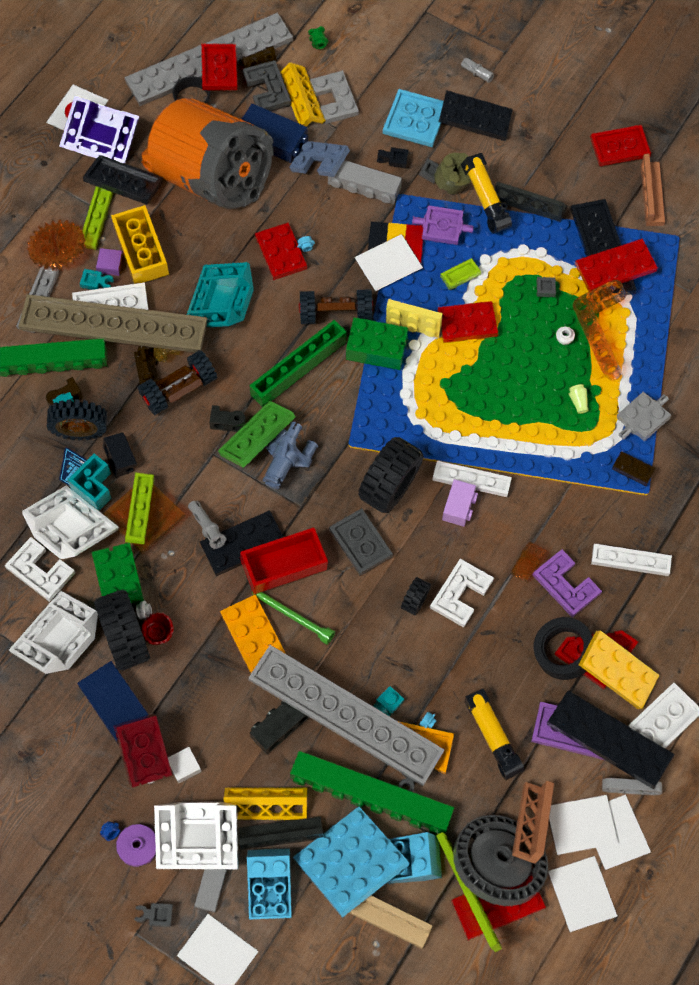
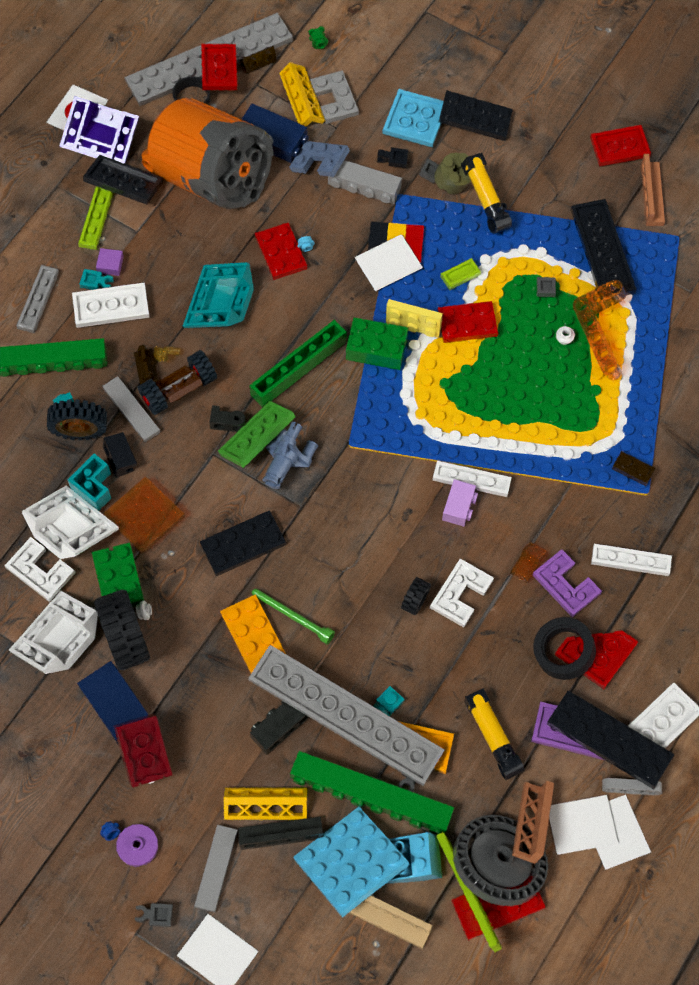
dark tan plate [19,294,208,353] -> none
clear orange gear [27,219,86,271] -> none
dark brown leg [46,377,83,406] -> none
dark blue sticker [59,447,87,486] -> none
yellow brick [111,205,169,284] -> none
lime tile [125,472,154,545] -> none
red hair [141,612,173,645] -> none
white slope [154,802,238,869] -> none
white piece [168,747,201,784] -> none
light grey pin [188,501,226,549] -> none
red piece [240,527,328,595] -> none
dark grey plate [243,61,291,111] -> none
medium azure slope [247,849,291,919] -> none
black plate [299,289,373,324] -> none
dark grey plate [329,508,393,576] -> none
black tyre [358,437,424,513] -> none
medium lavender plate [412,205,474,245] -> none
medium azure plate [419,712,437,728] -> none
light grey axle [461,58,494,83] -> none
pearl dark grey fence [495,181,567,222] -> none
white sticker [548,856,617,932] -> none
yellowish green cone [569,384,589,414] -> none
red plate [575,238,657,294] -> none
yellow plate [579,631,659,709] -> none
light grey plate [617,392,671,441] -> none
none -> light grey tile [102,376,160,442]

